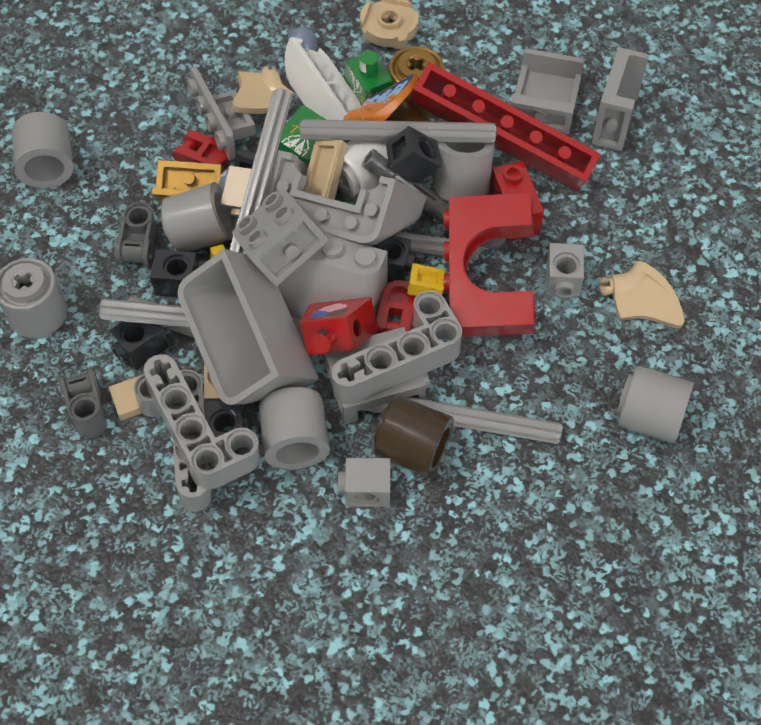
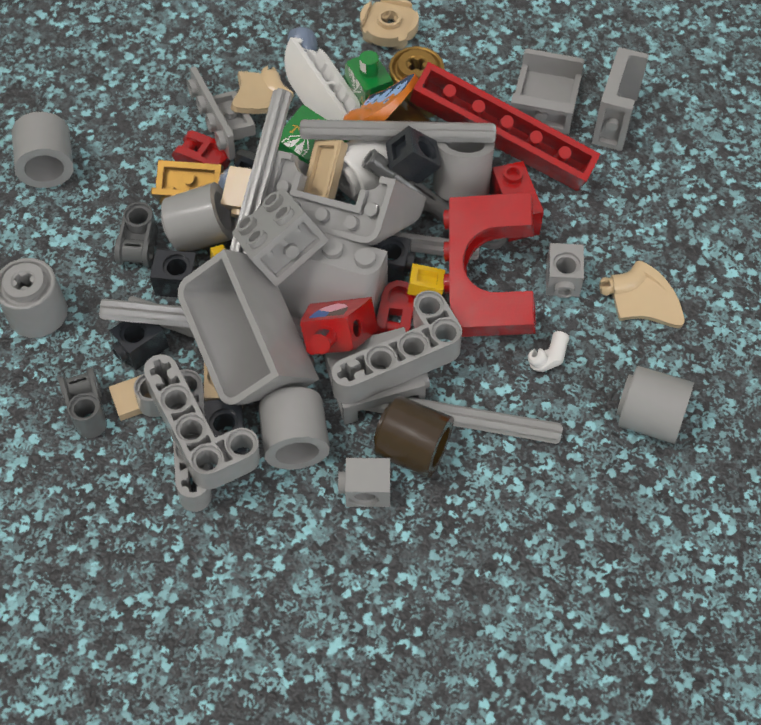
none -> white arm [528,331,569,372]

